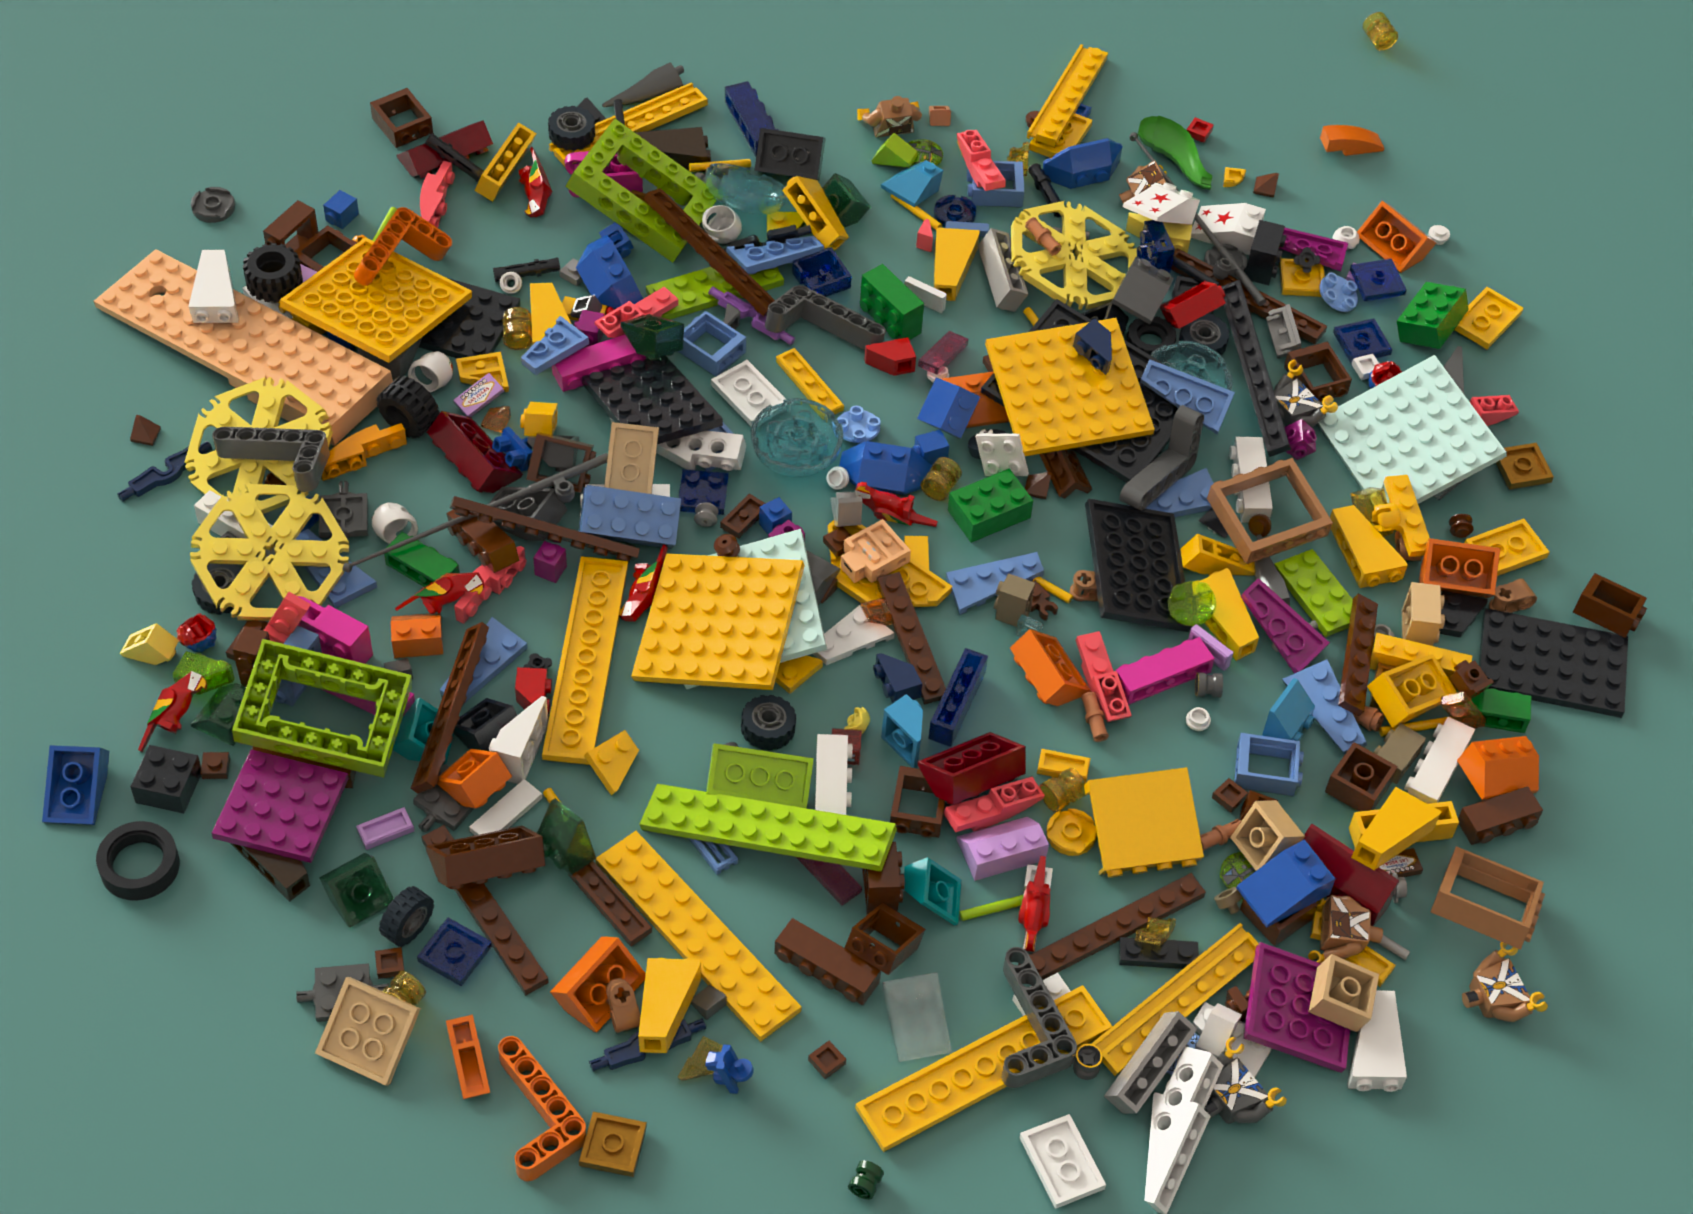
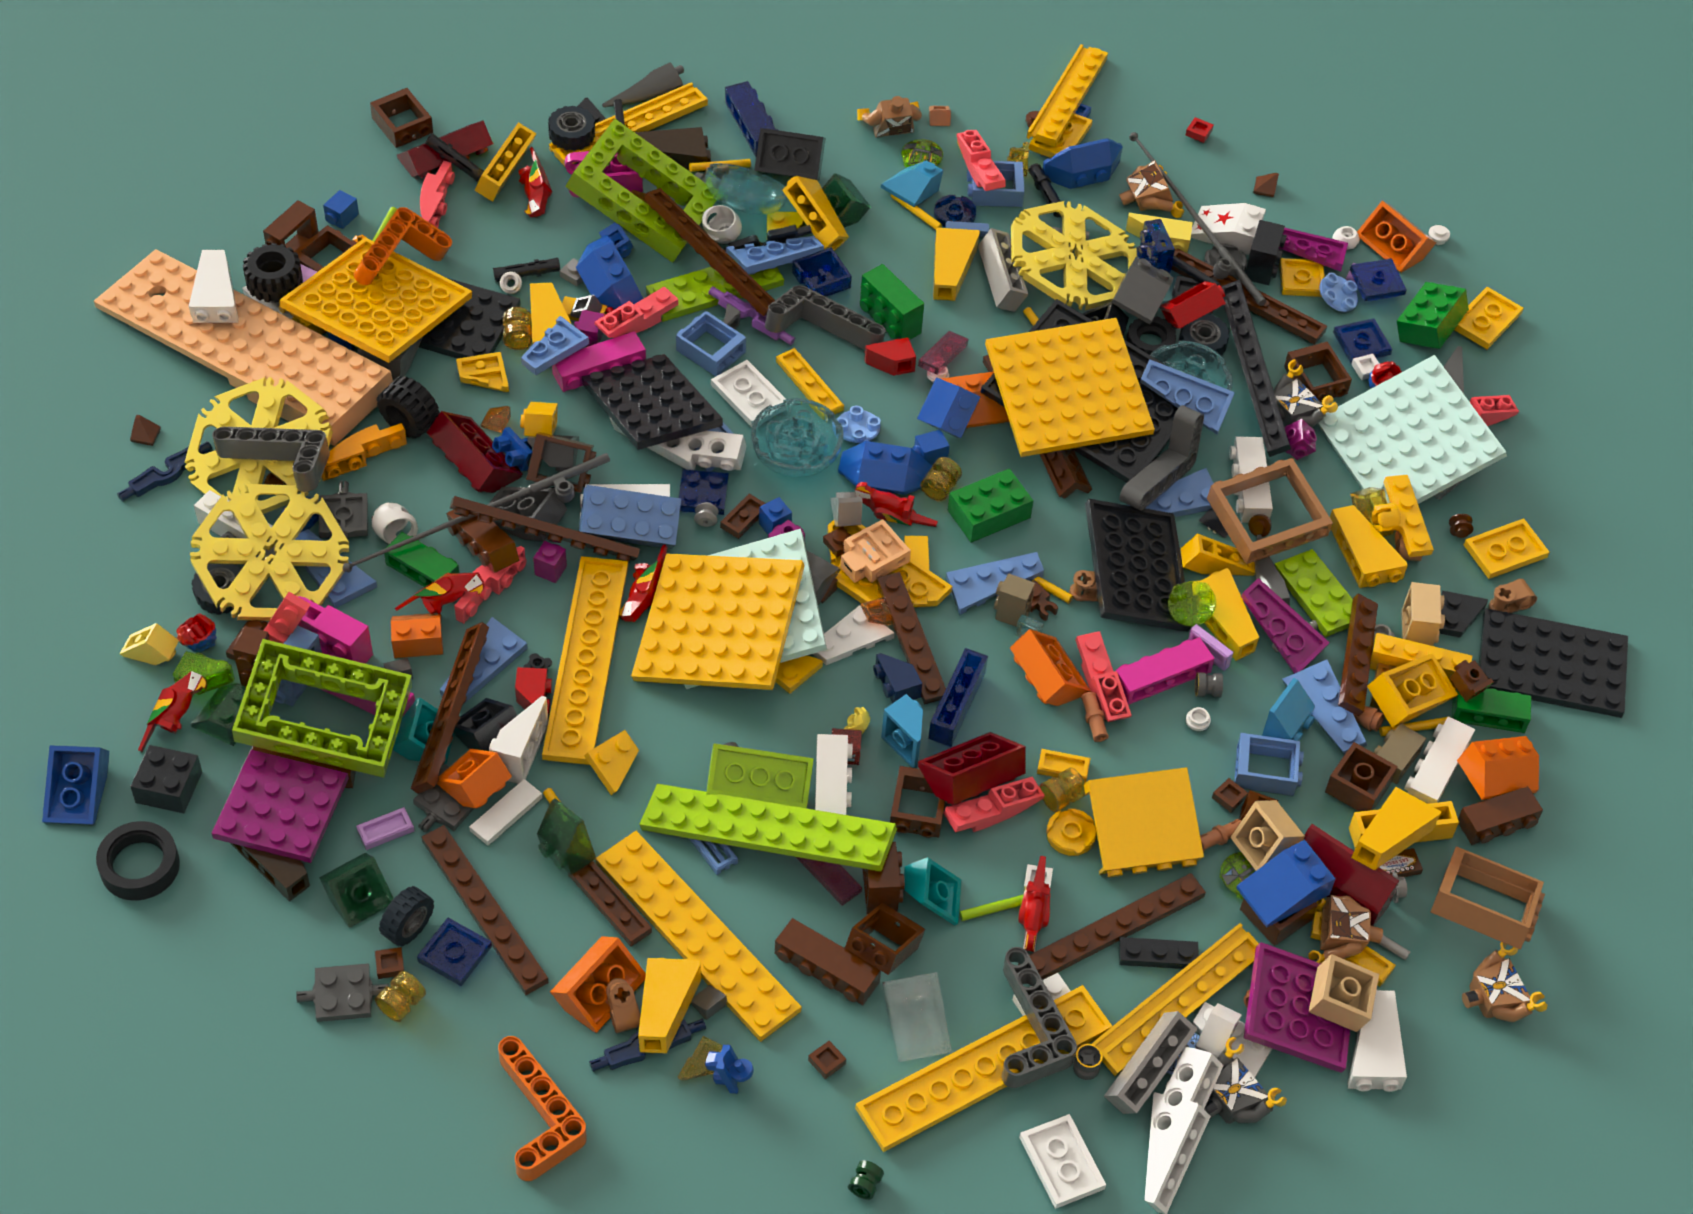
dark grey tile [191,187,236,223] -> none
reddish brown plate [200,752,230,779] -> none
tan plate [315,977,421,1085] -> none
white helmet [408,351,453,392] -> none
reddish brown slope [426,826,545,889] -> none
orange slope [446,1014,490,1100] -> none
tile [453,373,504,417] -> none
pearl gold plate [579,1112,647,1177] -> none
tan plate [604,422,659,494] -> none
clear green slope [621,314,684,360] -> none
reddish brown wheel [714,534,740,557] -> none
black wheel [741,695,796,750] -> none
white plate [826,466,849,490] -> none
lime slope [871,133,918,168] -> none
white tile [905,276,947,313] -> none
coral slope [916,219,933,252] -> none
lavender slope [956,817,1049,881] -> none
white plate [968,429,1029,476] -> none
nougat pin [1025,217,1062,256] -> none
reddish brown slope [1025,472,1052,499] -> none
dark blue slope [1073,318,1112,375] -> none
white slope [1123,183,1200,225] -> none
clear yellow slope [1135,917,1176,945] -> none
bright green animal [1138,115,1213,190] -> none
dark tan tile [1214,887,1242,914] -> none
yellow tile [1223,167,1246,187] -> none
reddish brown plate [1225,986,1248,1022] -> none
light grey hinge [1266,304,1301,358] -> none
black plate [1294,247,1320,273] -> none
orange slope [1320,125,1384,156] -> none
clear yellow wheel [1362,12,1399,51] -> none
orange slope [1419,538,1500,598] -> none
clear orange plate [1441,691,1486,729] -> none
pearl gold plate [1496,442,1554,490] -> none
reddish brown window [1573,573,1647,638] -> none

